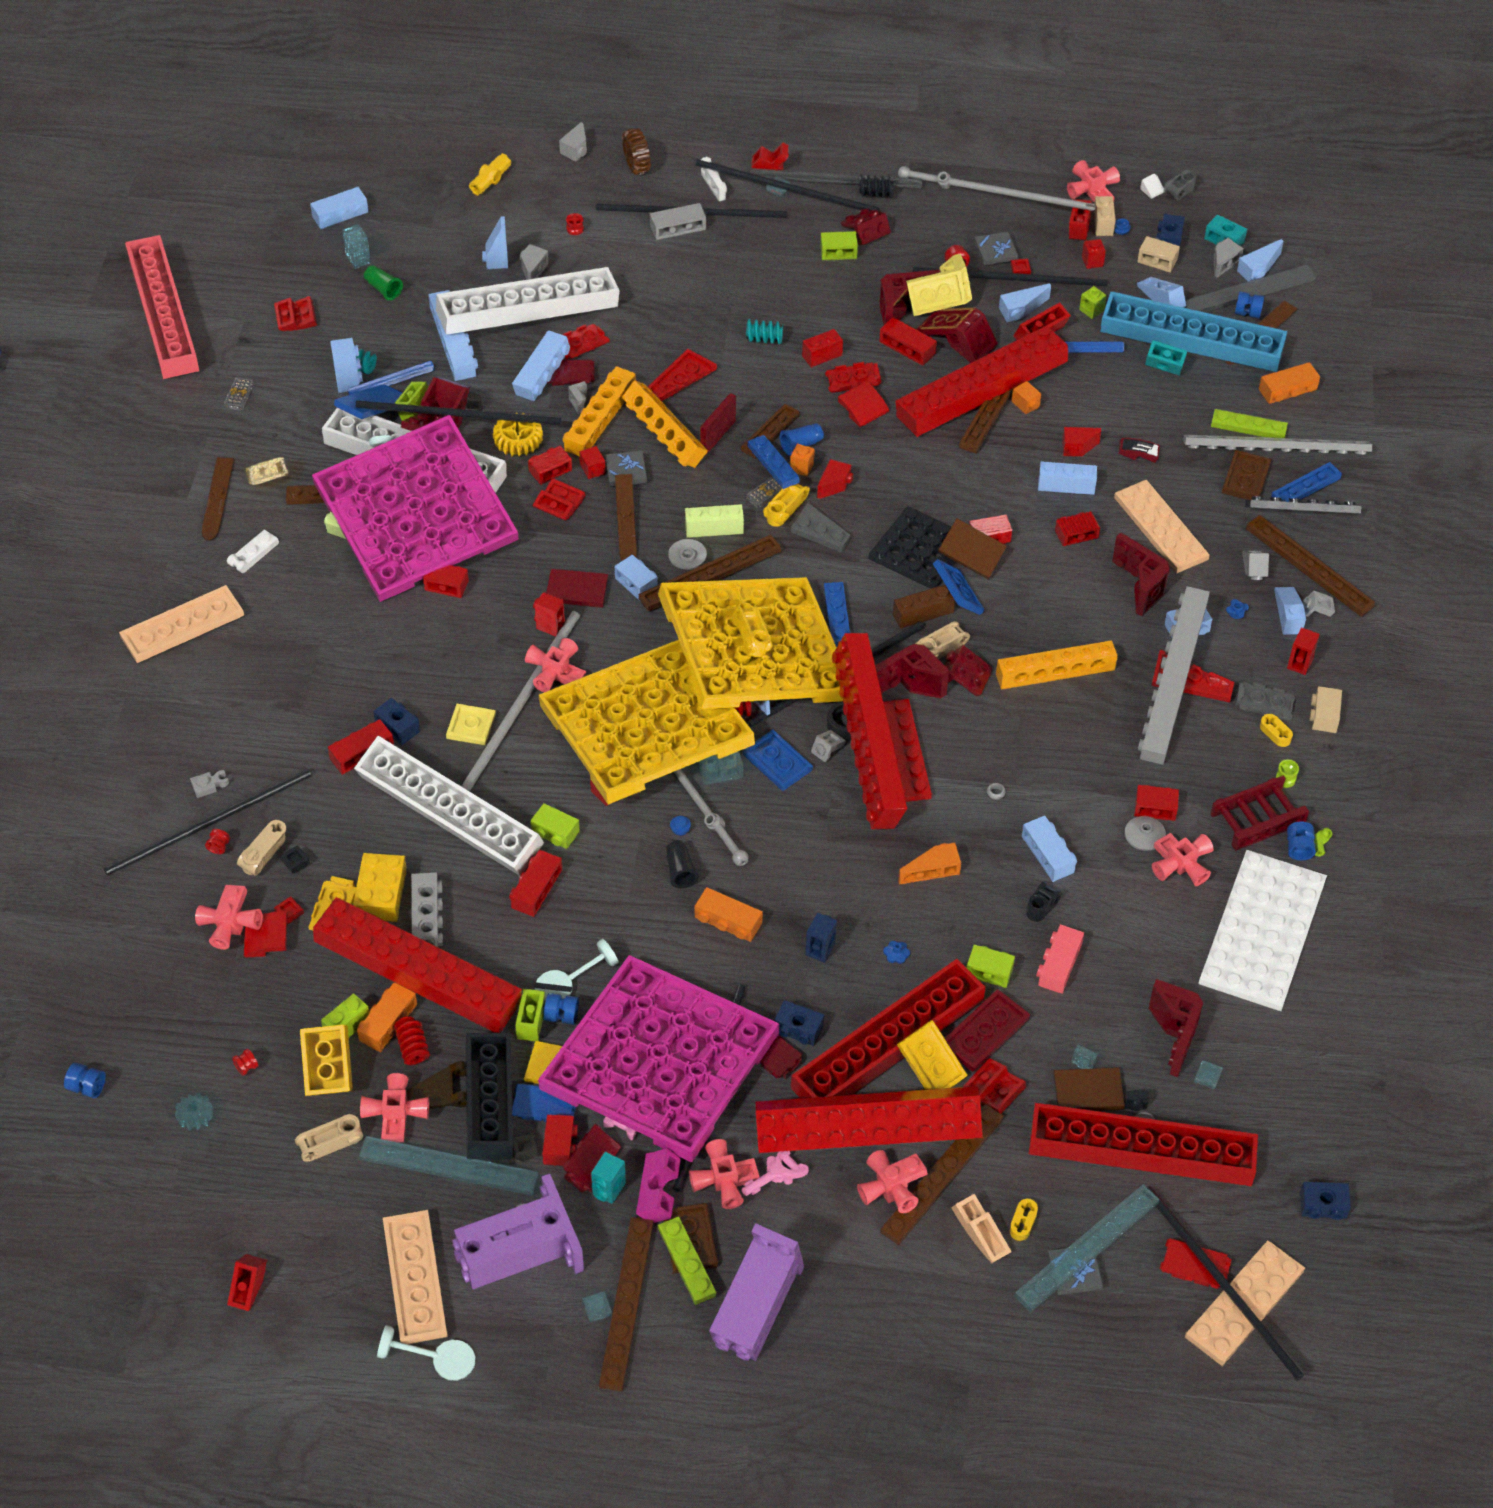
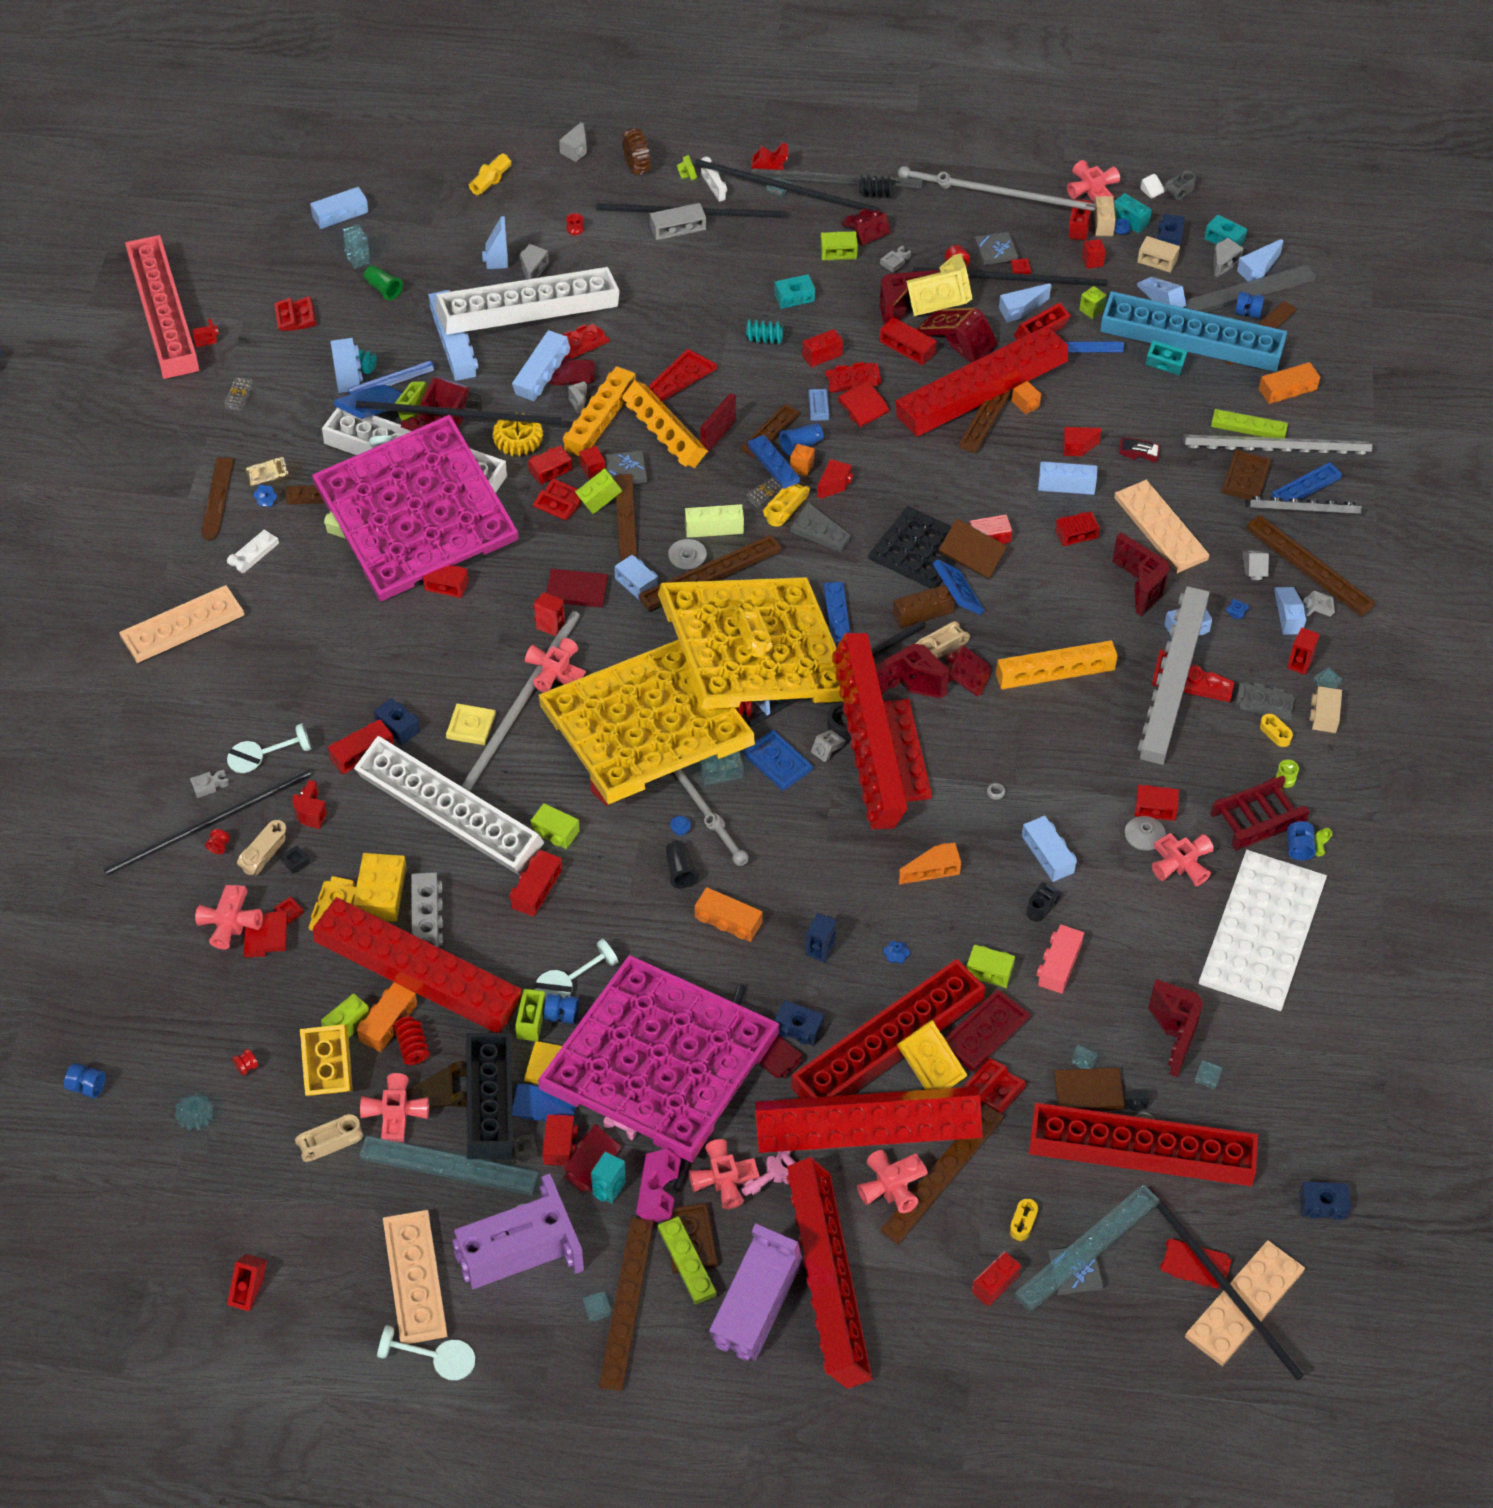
light nougat slope [952,1194,1012,1263] -> none
none -> red bracket [192,319,219,348]
none -> light aqua piece [227,723,312,773]
none -> blue plant [254,484,277,507]
none -> red brick [293,780,327,829]
none -> lime brick [575,469,622,514]
none -> lime tile [677,155,698,180]
none -> teal brick [774,274,815,309]
none -> red brick [787,1157,873,1389]
none -> medium blue tile [809,389,829,420]
none -> light grey plate [880,246,911,273]
none -> red brick [972,1252,1021,1307]
none -> teal brick [1114,193,1152,234]
none -> clear light blue plate [1313,667,1343,689]

